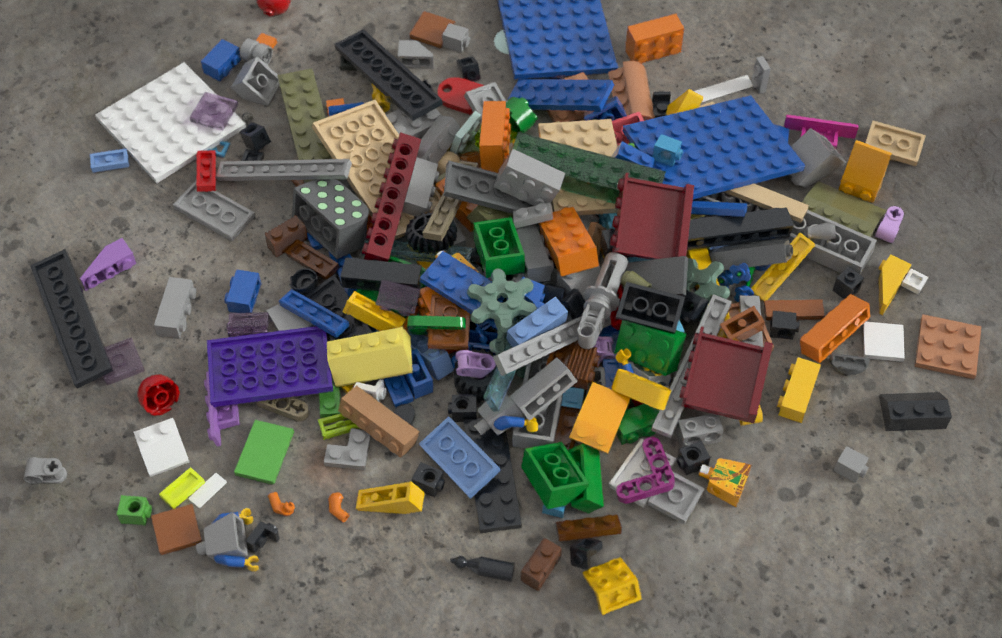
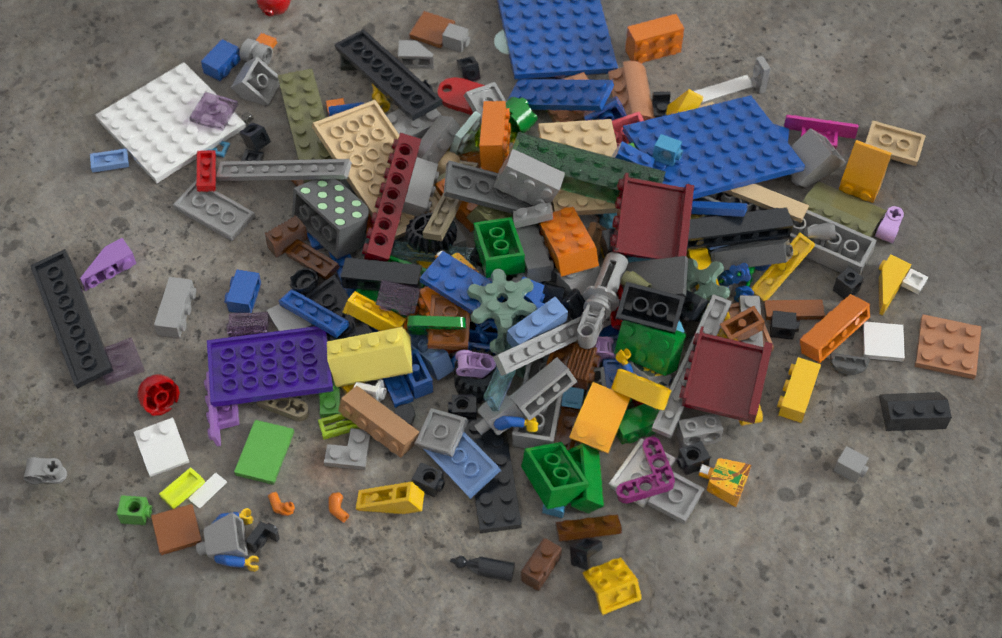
none -> light grey tile [415,408,468,457]

